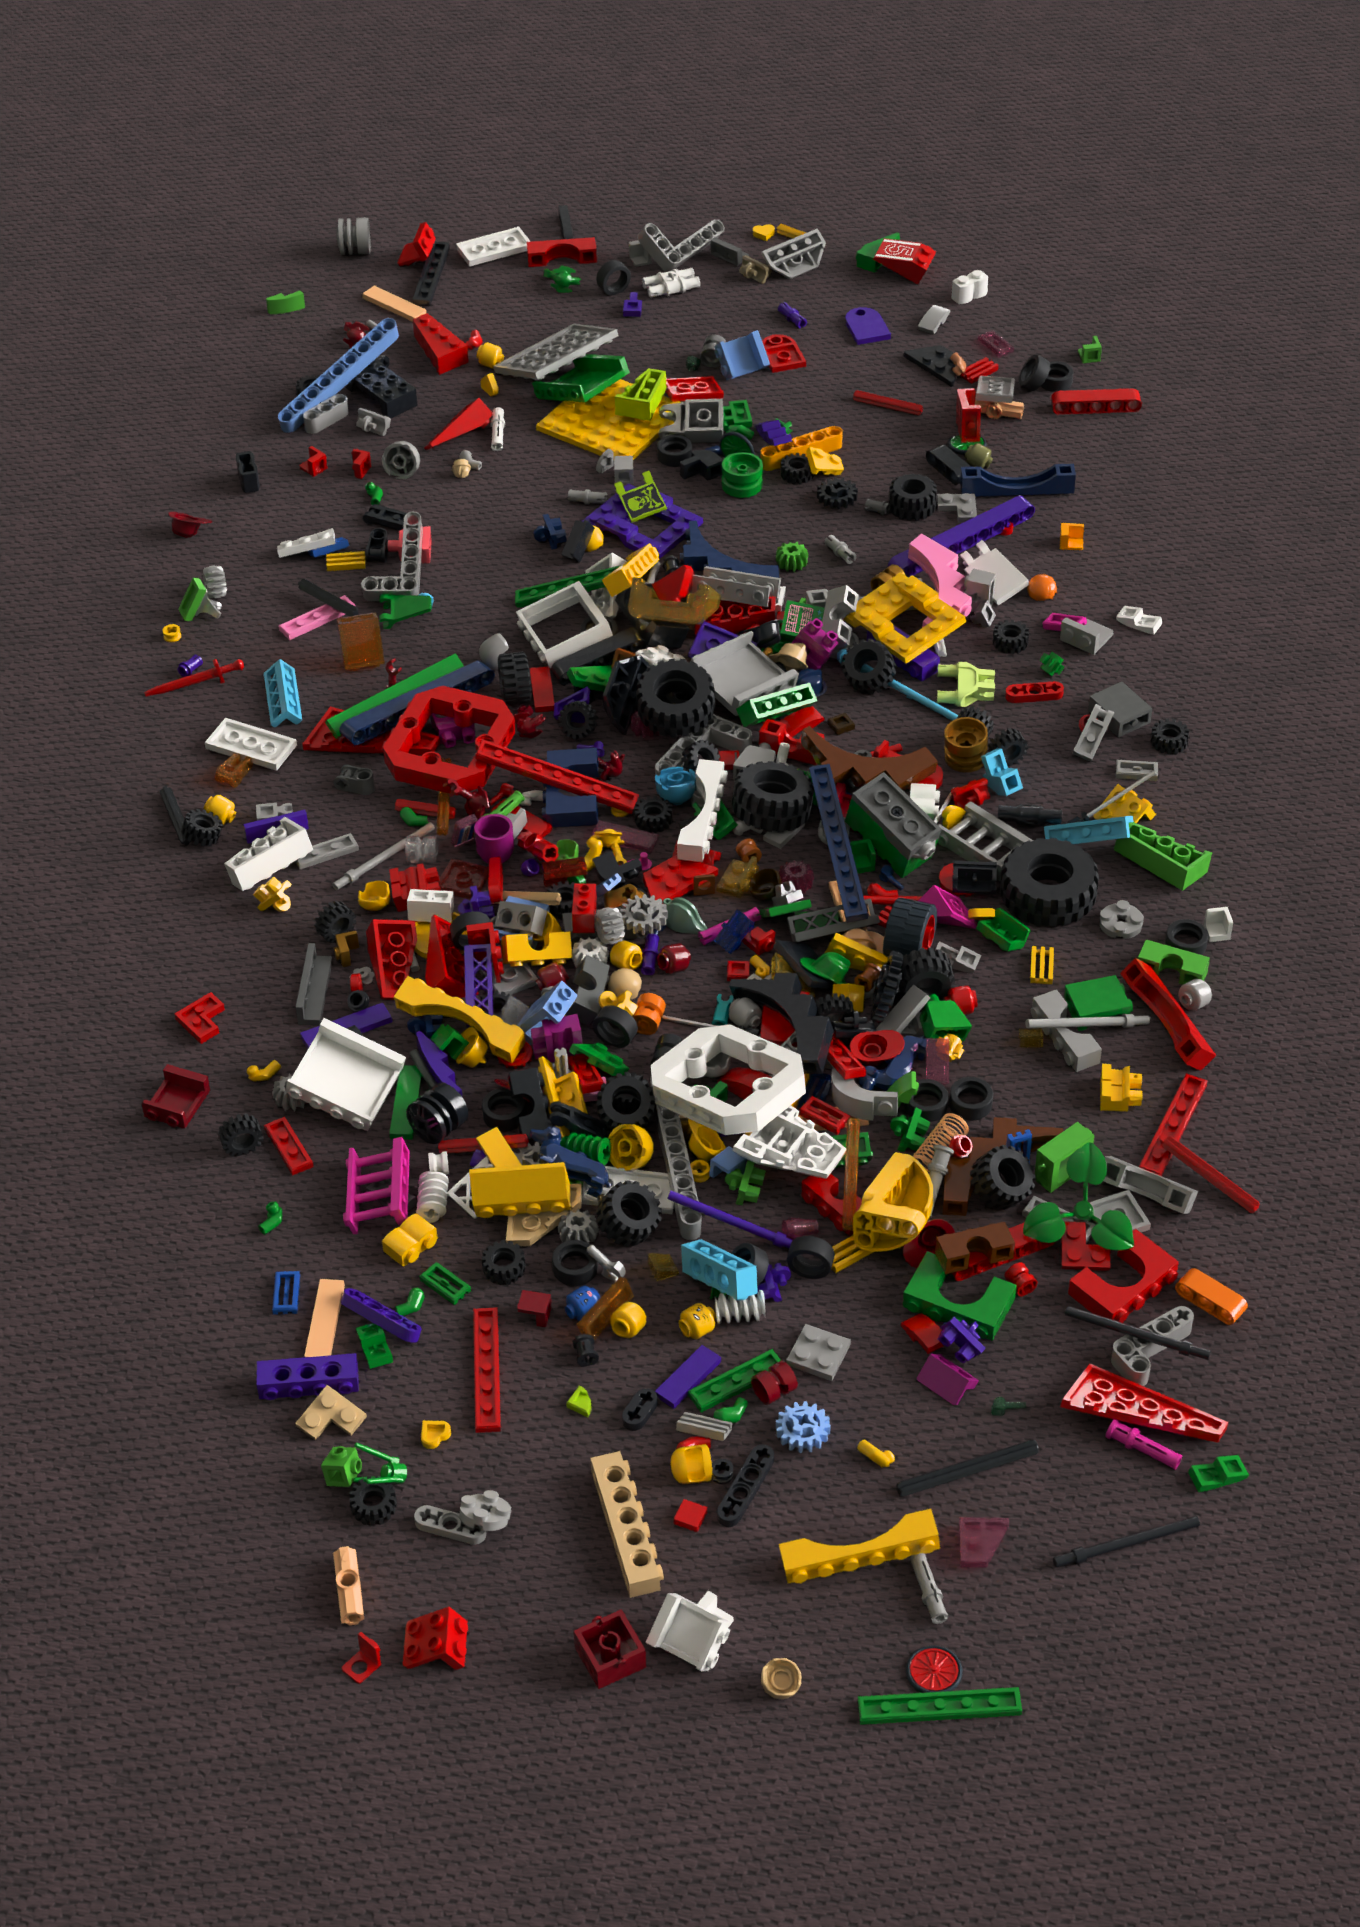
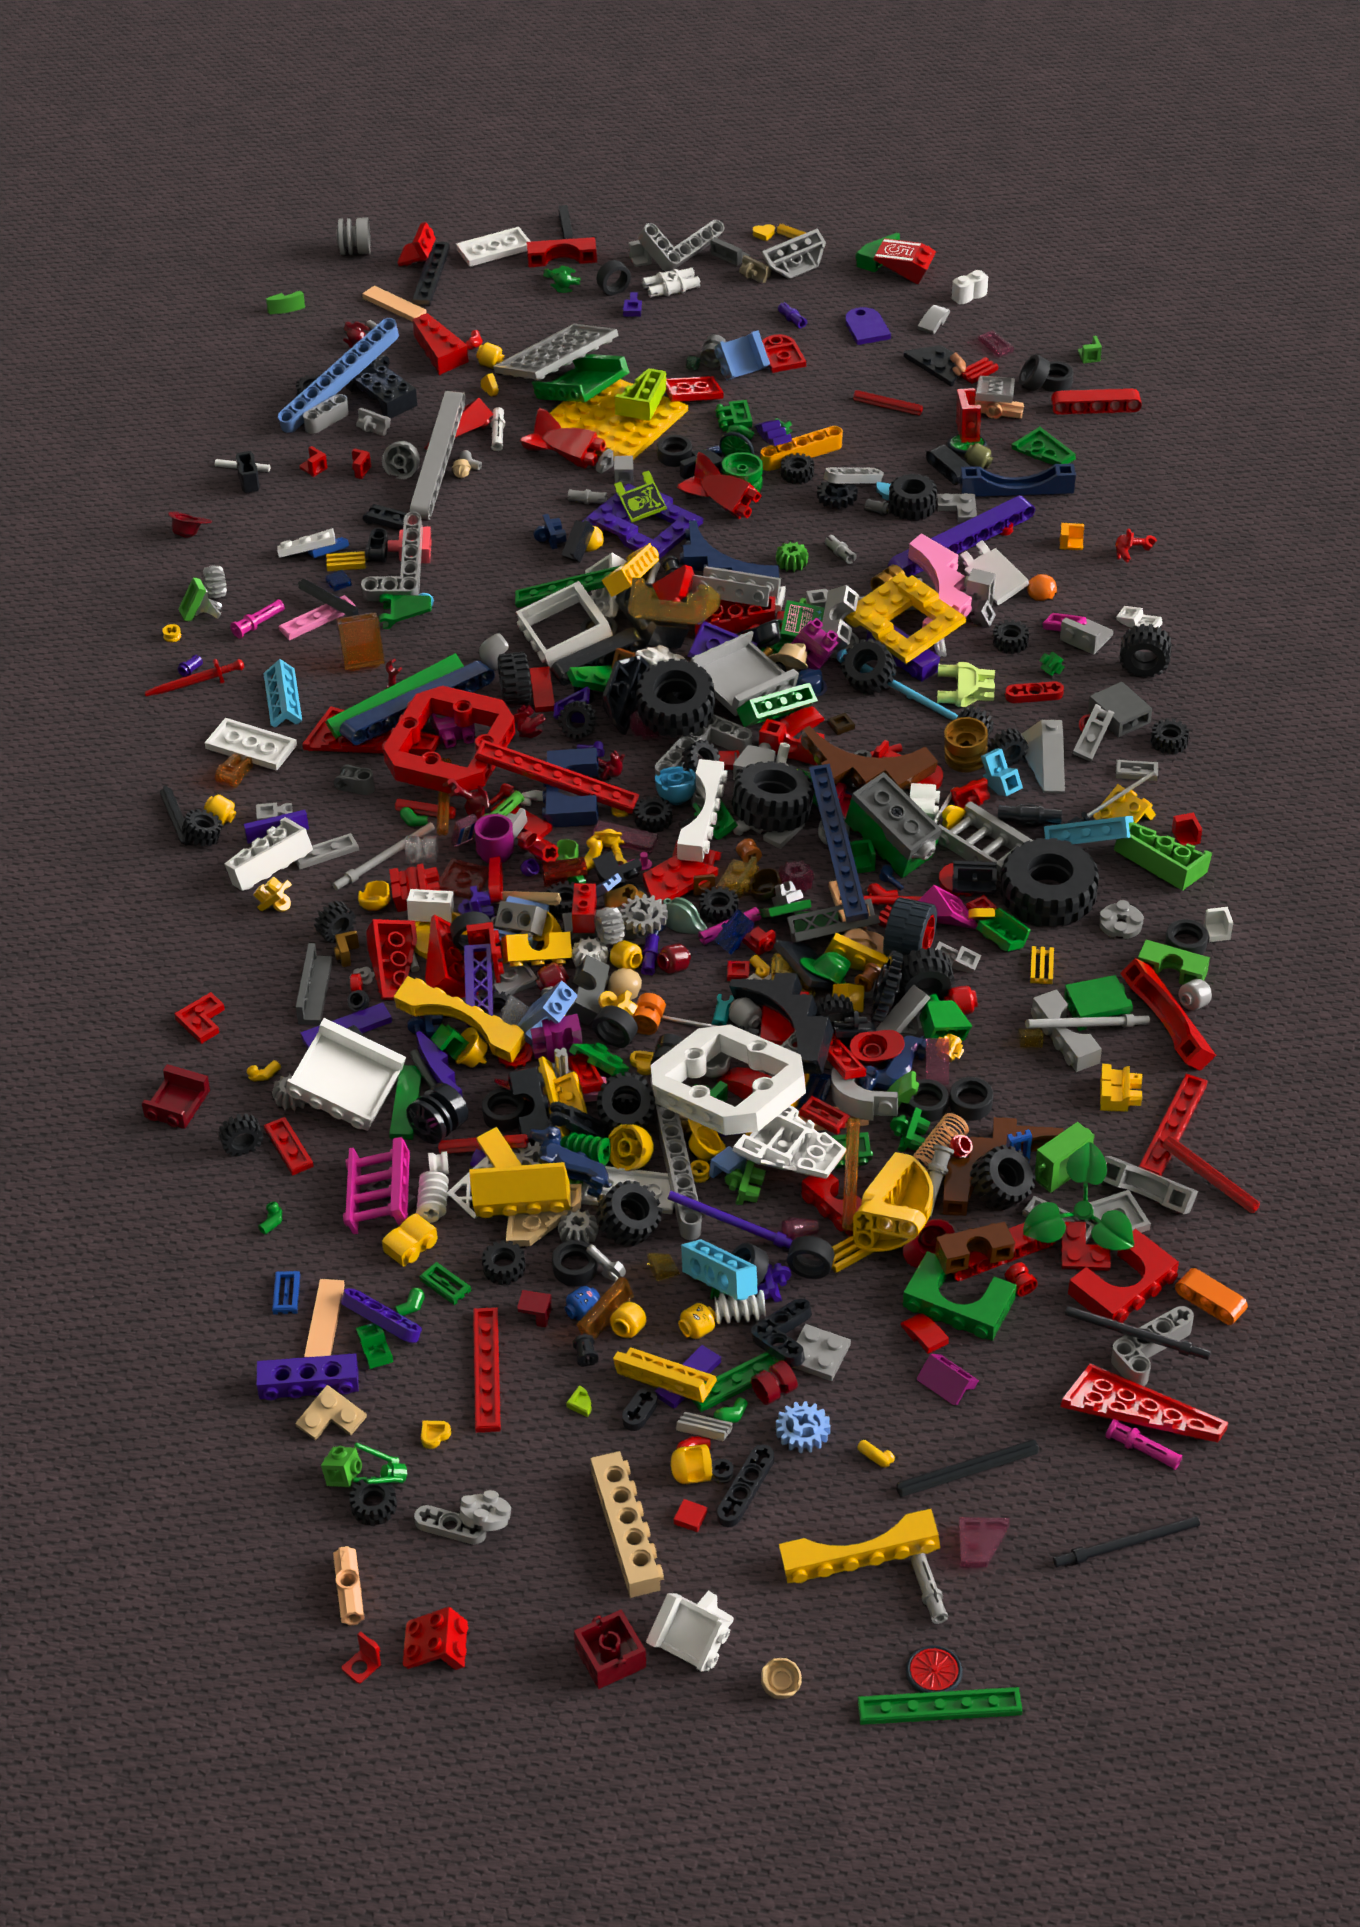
green arm [365,482,383,505] -> none
light grey brick [659,399,724,443] -> none
yellow wing [806,446,844,475] -> none
dark purple hips [938,1317,986,1363] -> none
clear green hand [991,1397,1026,1416] -> none
green slope [1188,1455,1249,1492] -> none
none -> white bar [215,459,270,472]
none -> dark pink pin [230,599,285,639]
none -> clear blue tile [325,570,352,592]
none -> light grey beam [410,391,465,520]
none -> red hips [520,408,606,468]
none -> yellow fence [613,1347,717,1403]
none -> yellow tile [630,1051,654,1075]
none -> red hips [677,452,762,519]
none -> black tyre [699,886,738,925]
none -> black beam [751,1299,812,1367]
none -> light grey beam [823,468,884,484]
none -> medium azure tile [876,482,890,501]
none -> red tile [966,895,997,910]
none -> green wing [1011,427,1076,465]
none -> light grey wedge [1022,720,1065,793]
none -> red piece [1115,529,1157,563]
none -> black tyre [1119,624,1172,678]
none -> red panel [1172,812,1202,846]

